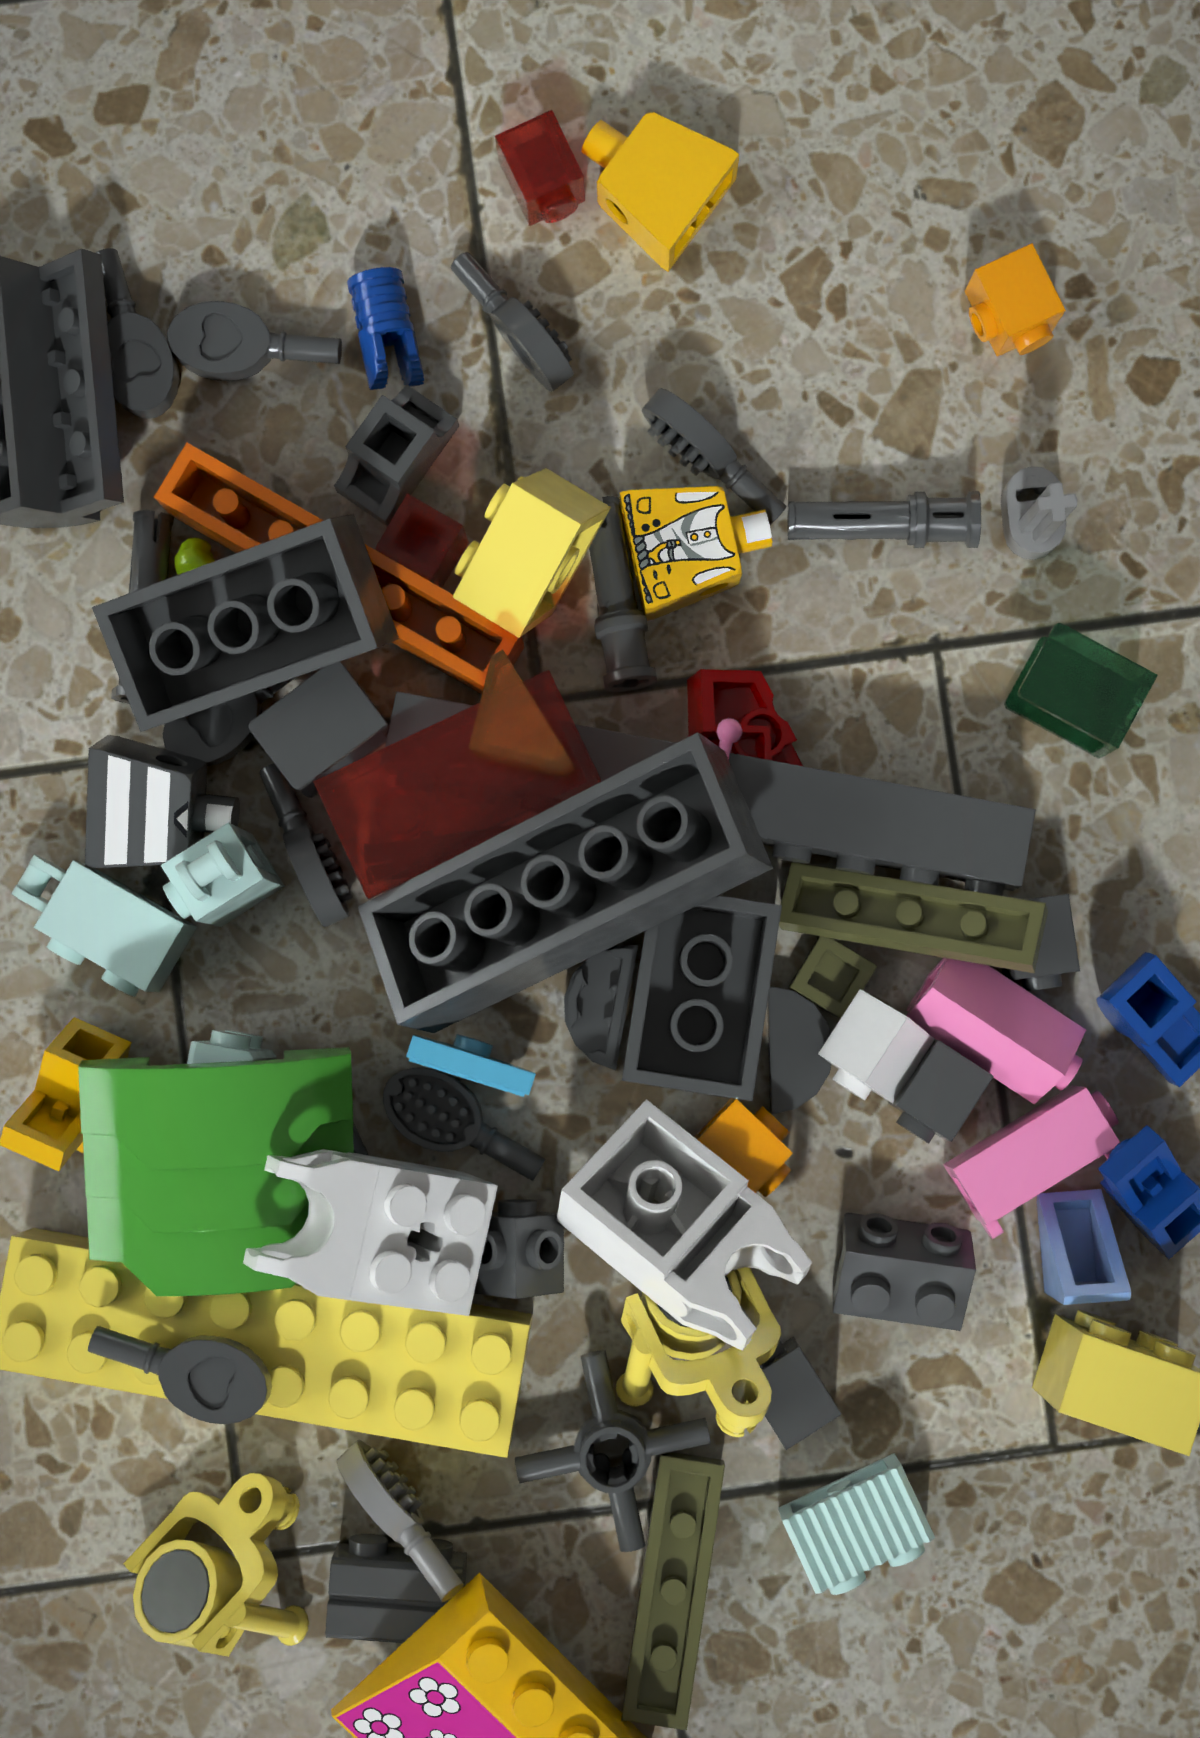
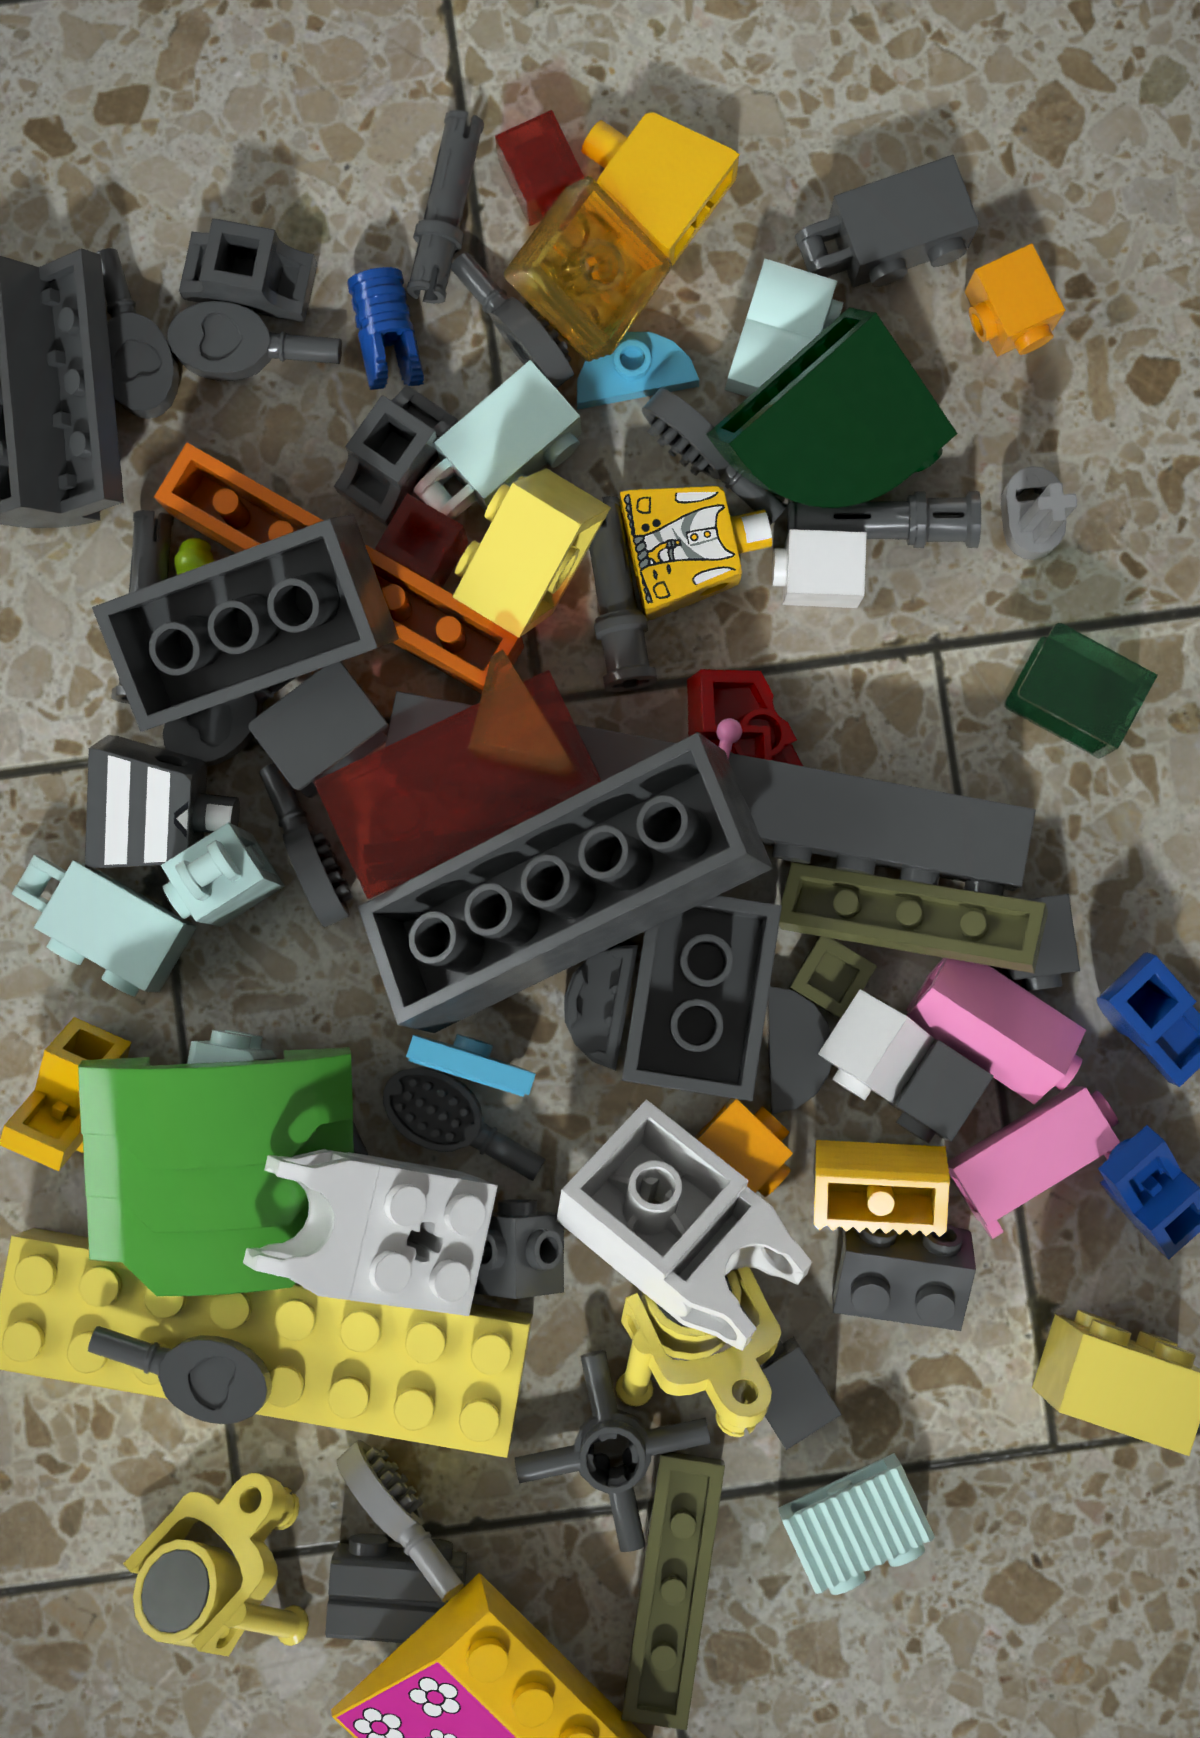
light blue slope [1037,1189,1131,1305] -> none
none -> dark grey brick [179,218,317,323]
none -> dark grey pin [406,110,484,304]
none -> light aqua brick [414,360,582,525]
none -> clear yellow brick [504,176,672,362]
none -> medium azure plate [577,332,700,410]
none -> dark green brick [706,307,958,508]
none -> light aqua brick [725,259,844,397]
none -> white brick [772,529,867,608]
none -> dark grey brick [795,155,979,288]
none -> yellow brick [813,1140,950,1237]

